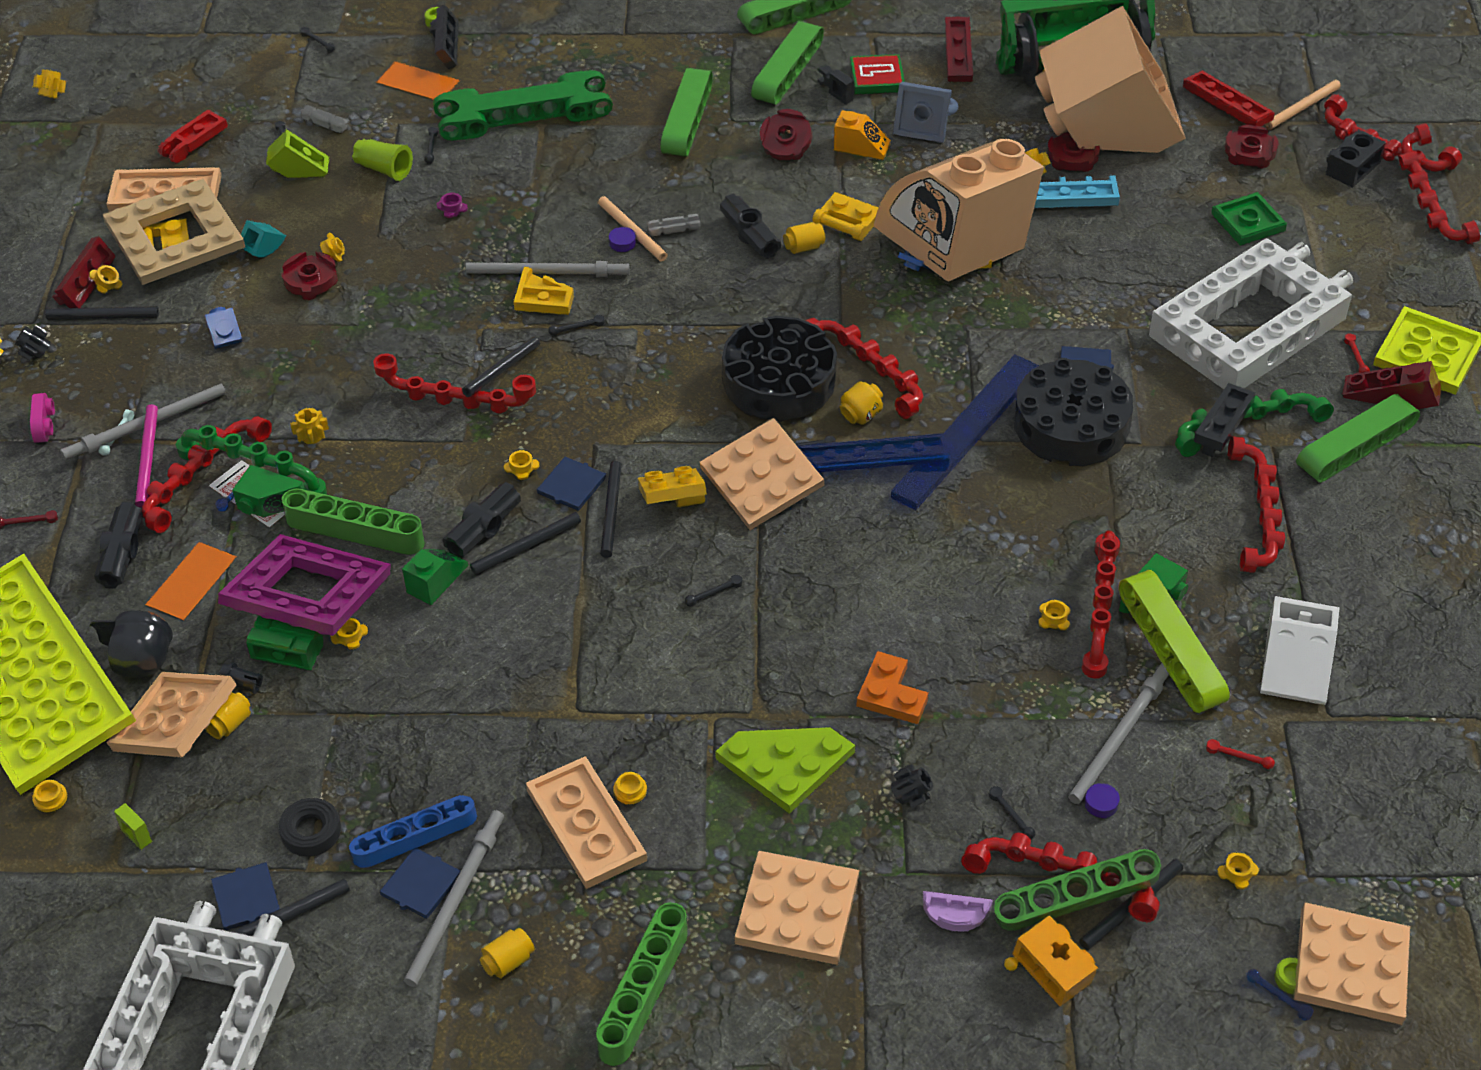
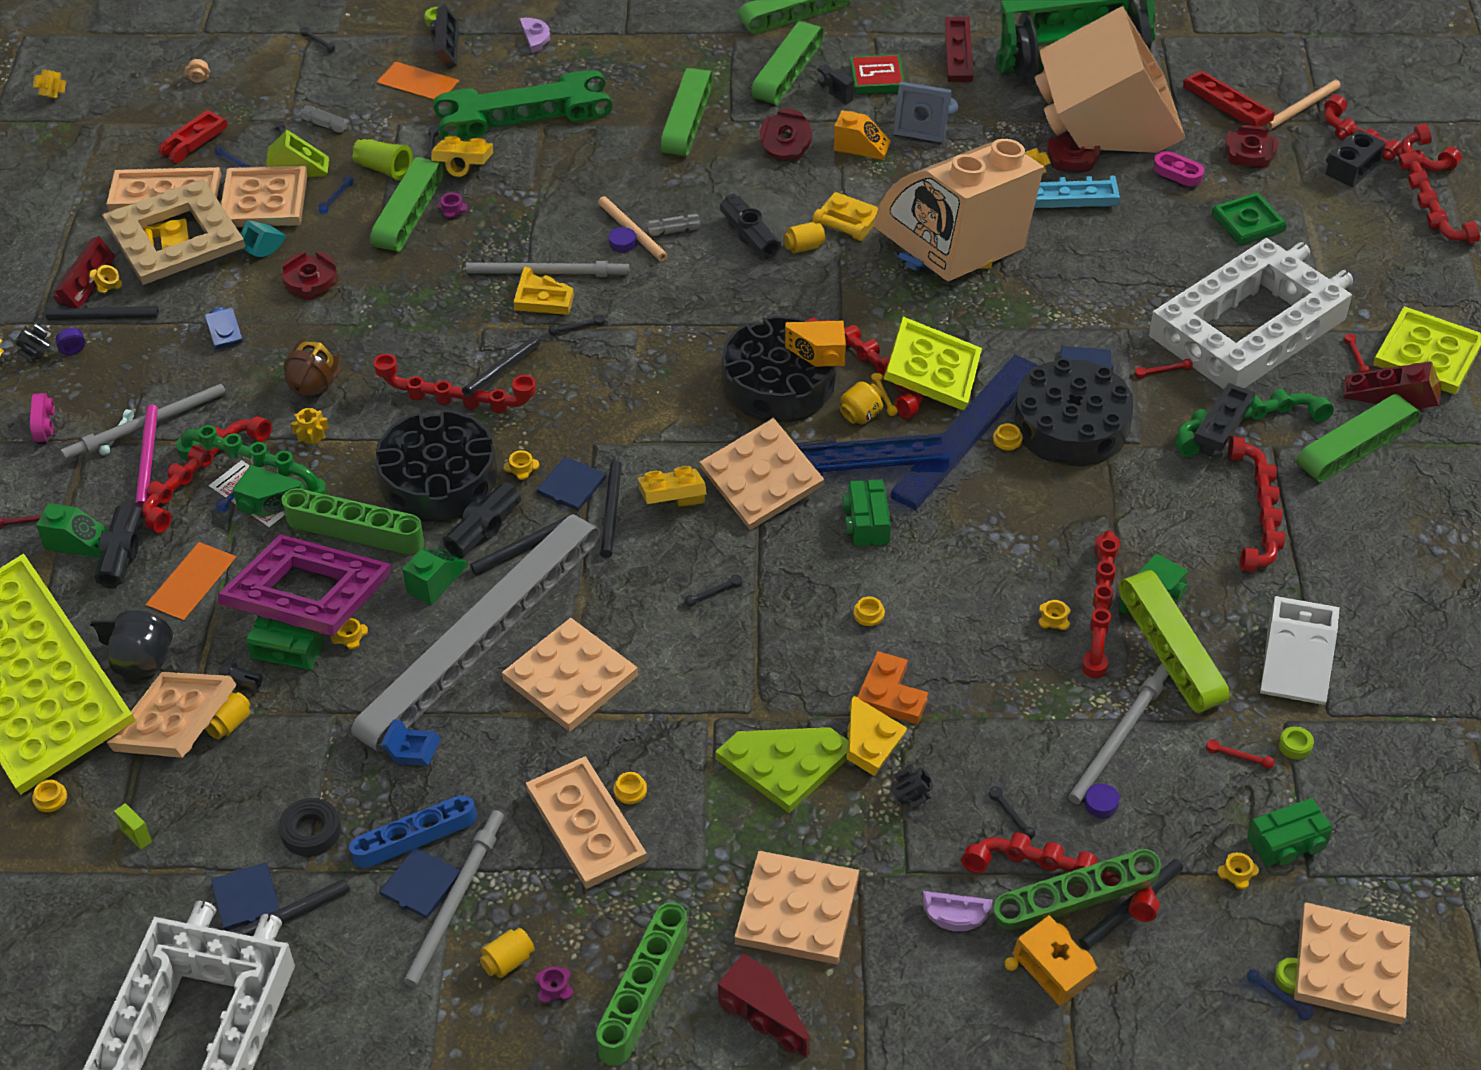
yellow plate [320,233,345,262] -> none
none -> green slope [36,503,109,558]
none -> dark purple tile [55,328,86,355]
none -> light nougat plate [185,59,210,82]
none -> clear blue hinge [215,146,253,168]
none -> light nougat plate [221,166,307,228]
none -> reddish brown helmet [284,337,343,397]
none -> clear blue hinge [318,176,354,214]
none -> light grey beam [351,514,600,752]
none -> bright green beam [371,157,444,252]
none -> black brick [375,410,498,520]
none -> blue bracket [382,719,441,766]
none -> yellow plate [431,136,493,177]
none -> light nougat plate [502,618,638,732]
none -> lavender plate [520,18,550,53]
none -> magenta plate [535,966,573,1003]
none -> dark red slope [718,954,810,1058]
none -> light orange slope [785,321,846,367]
none -> green brick [842,479,891,546]
none -> yellow wing [846,696,908,776]
none -> yellow plate [853,596,885,626]
none -> yellow hinge [871,373,898,416]
none -> neon yellow plate [883,317,982,411]
none -> yellow plate [993,423,1023,451]
none -> red hinge [1135,359,1193,379]
none -> dark pink plate [1153,151,1204,187]
none -> green brick [1247,798,1332,867]
none -> lime tile [1279,726,1314,760]

